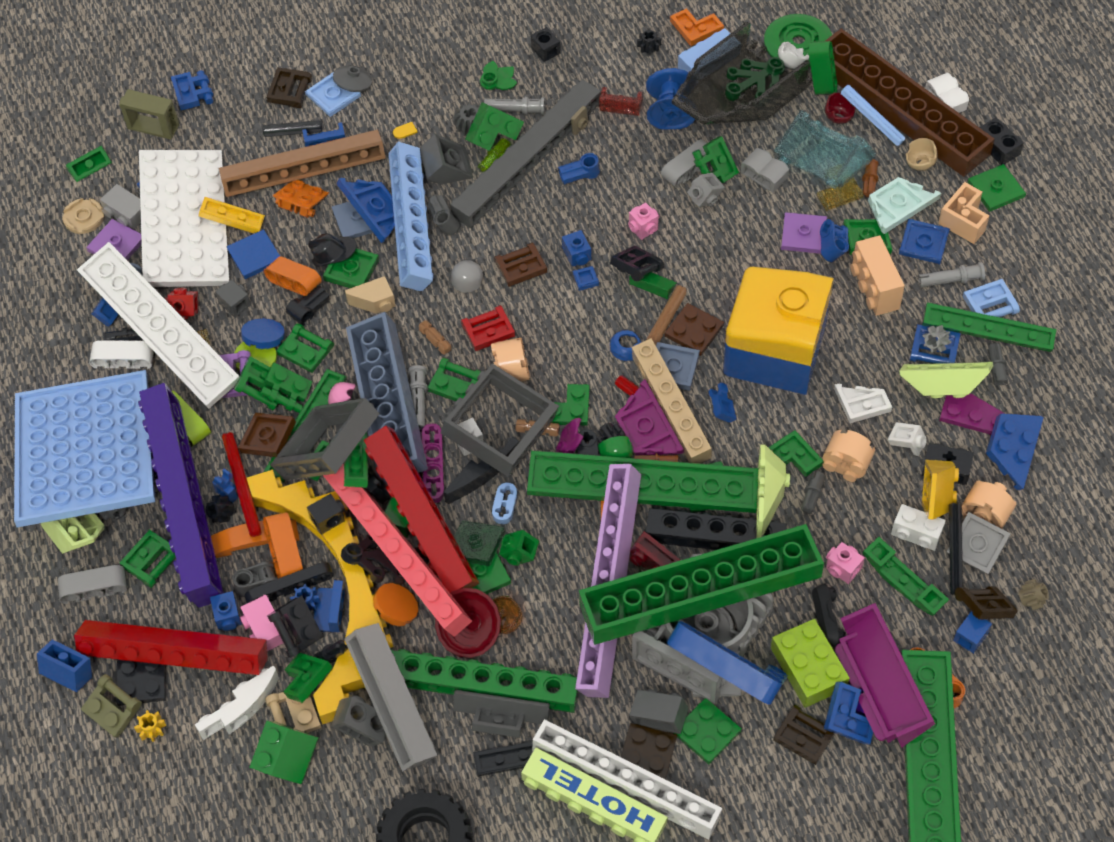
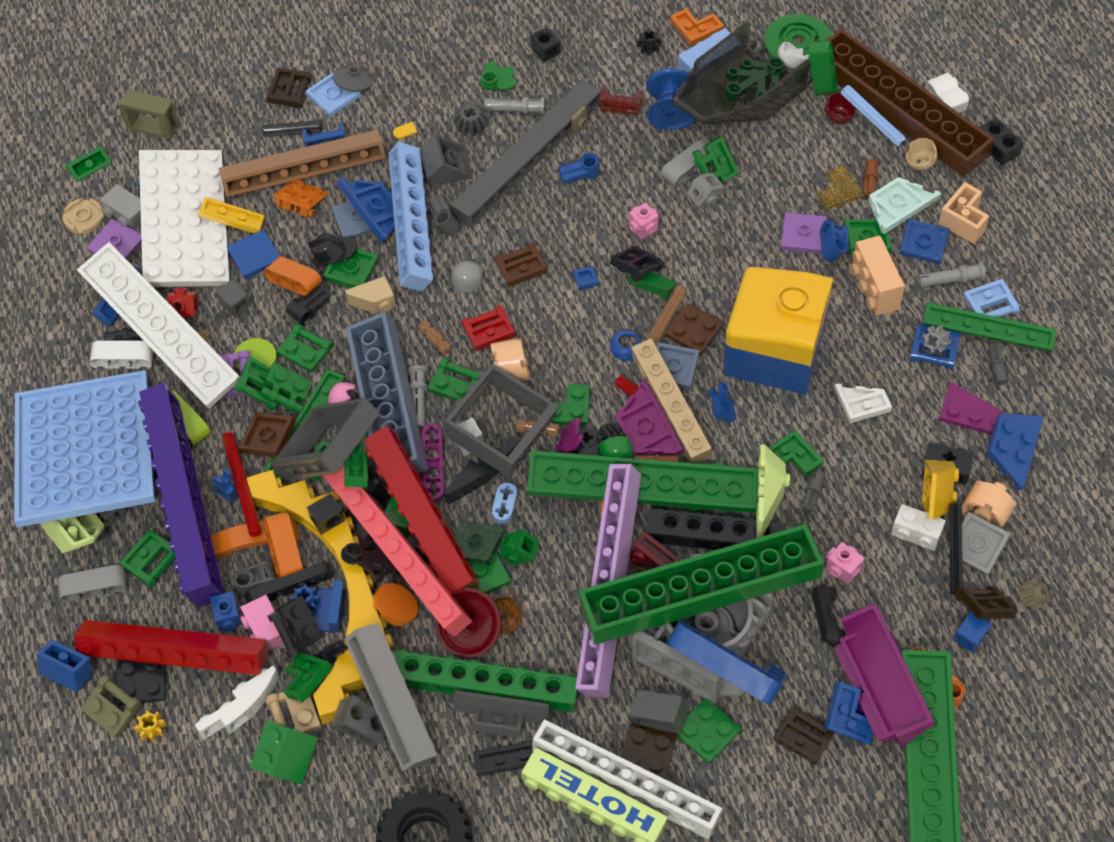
blue plate [171,70,213,110] -> none
black gear [206,495,234,523] -> none
blue tile [241,318,285,349] -> none
green brick [465,102,524,151] -> none
clear neon green axle [478,138,510,172] -> none
blue brick [562,230,591,267] -> none
light grey brick [741,148,789,193] -> none
lime brick [771,619,850,708] -> none
clear light blue windscreen [774,110,876,189] -> none
light nougat brick [823,430,875,482] -> none
green slope [863,537,949,616] -> none
white bracket [888,422,927,456] -> none
yellowish green wedge [900,362,993,398] -> none
green plate [967,164,1026,212] -> none

